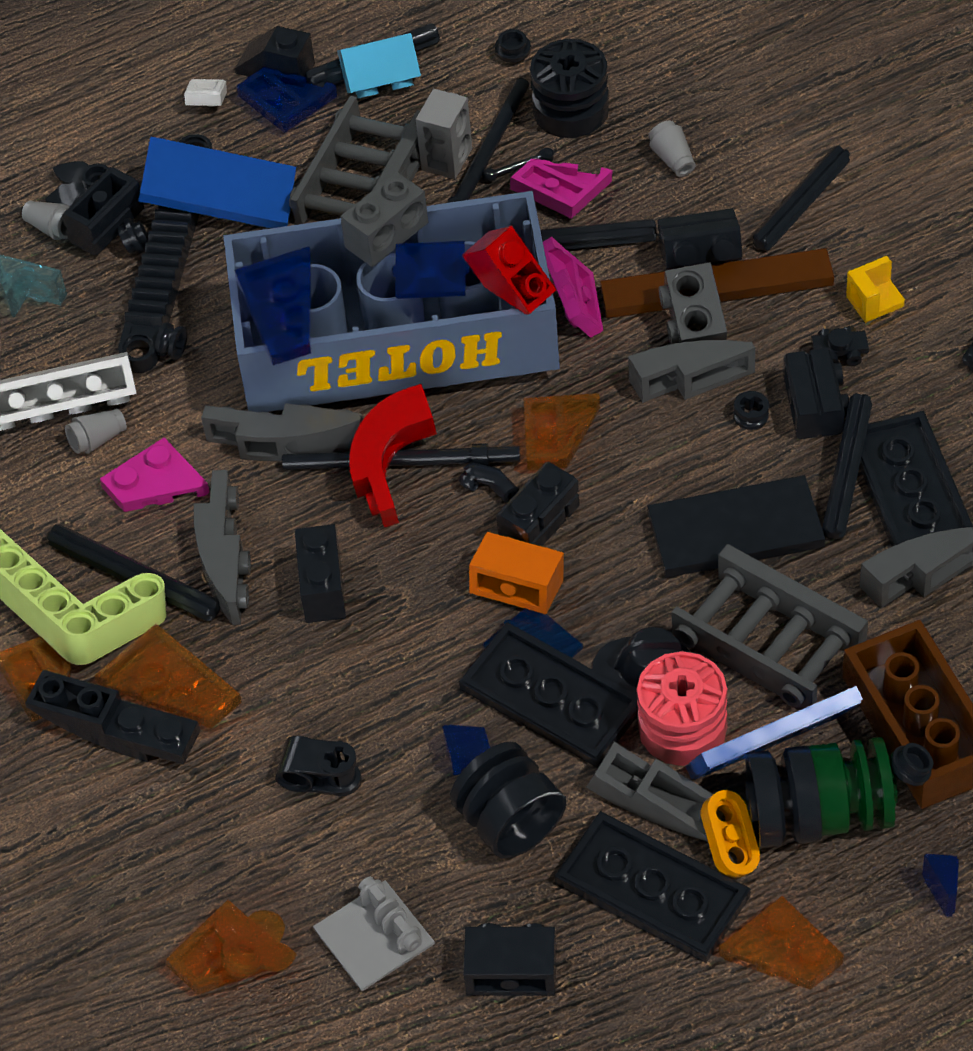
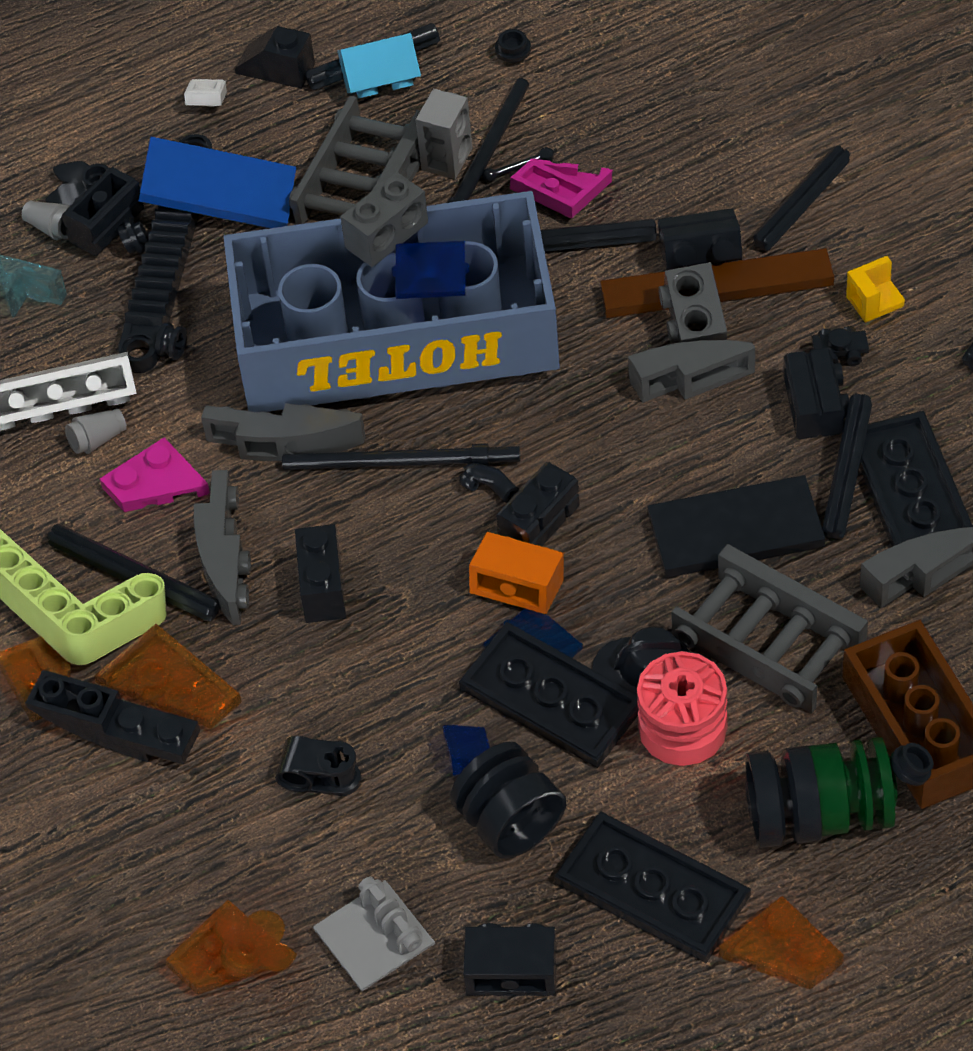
clear blue wing [234,246,311,366] -> none
clear blue wing [236,67,337,133] -> none
red arch [349,384,437,528] -> none
red slope [462,225,556,315] -> none
clear orange wing [524,393,600,470] -> none
black wheel [530,39,609,138] -> none
dark pink wing [543,237,603,338] -> none
dark grey slope [586,742,724,841] -> none
light grey cone [648,120,696,177] -> none
tile [685,686,863,780] -> none
light orange plate [701,790,760,879] -> none
black bush [733,391,769,430] -> none
clear blue slope [922,854,959,917] -> none

